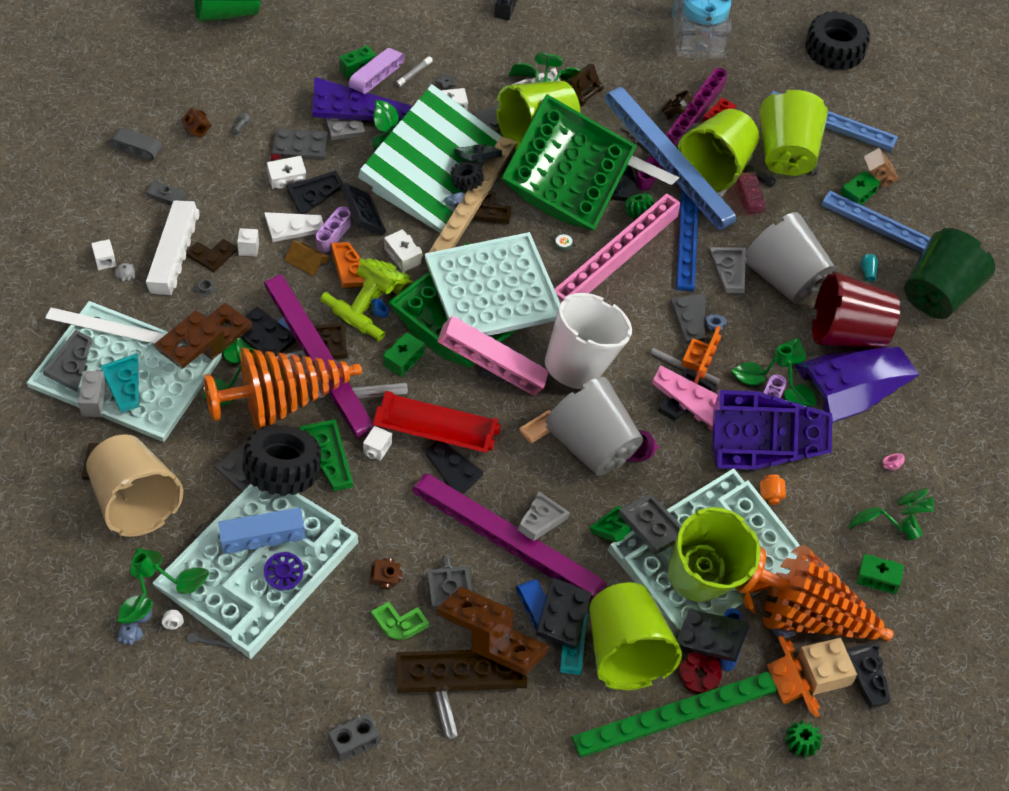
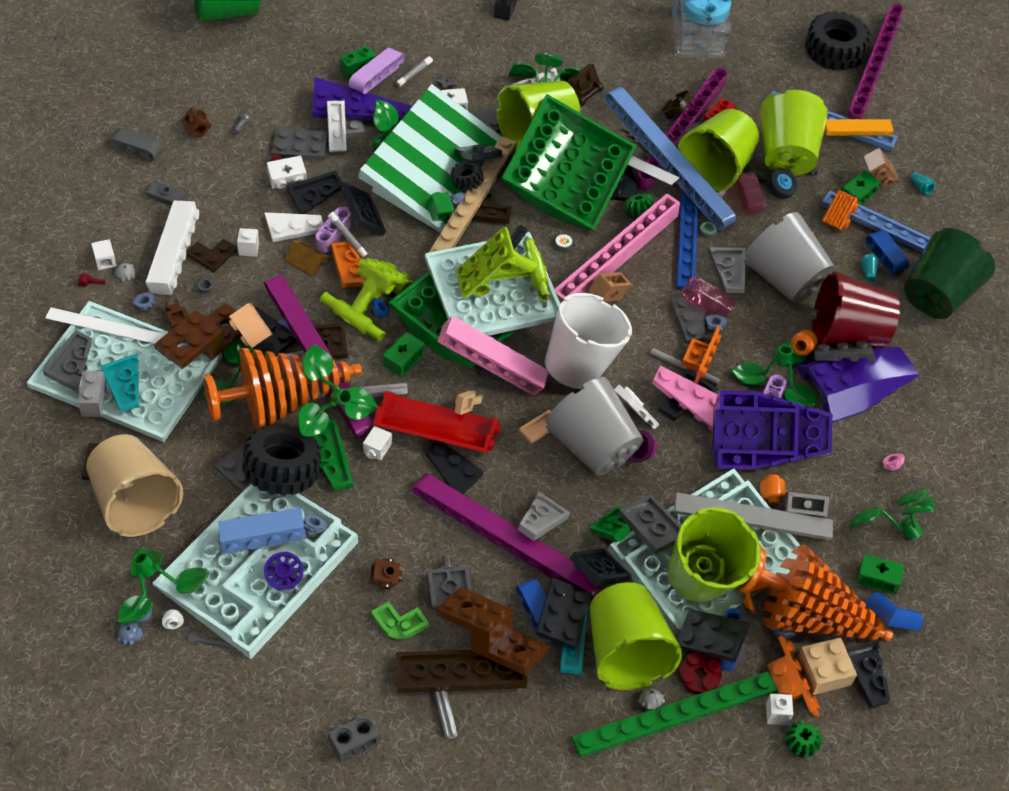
white brick [384,229,423,272] -> none
none -> dark red hand [78,273,106,287]
none -> sand blue animal [132,292,156,311]
none -> reddish brown plate [164,298,188,329]
none -> light nougat brick [229,303,272,348]
none -> green plant [298,344,377,437]
none -> sand blue animal [304,514,327,534]
none -> white tile [327,101,347,153]
none -> light grey bar [328,212,368,258]
none -> green brick [426,192,455,222]
none -> tan plate [455,390,483,415]
none -> lime plate [456,227,551,302]
none -> black axle [510,225,527,249]
none -> black plate [569,548,632,586]
none -> medium nougat brick [588,272,632,302]
none -> white wing [614,385,659,429]
none -> light grey animal [638,688,665,709]
none -> light grey tile [674,492,833,541]
none -> clear pink beam [681,277,736,318]
none -> sand green tile [699,222,717,238]
none -> white brick [766,694,793,725]
none -> black wheel [767,168,798,199]
none -> light grey brick [785,492,829,517]
none -> orange head [791,330,818,356]
none -> dark grey wing [814,341,875,362]
none -> orange brick [822,189,859,232]
none -> light orange tile [825,119,894,136]
none -> magenta beam [847,3,904,119]
none -> blue brick [865,592,923,631]
none -> blue beam [866,230,909,275]
none -> teal cone [910,172,935,195]

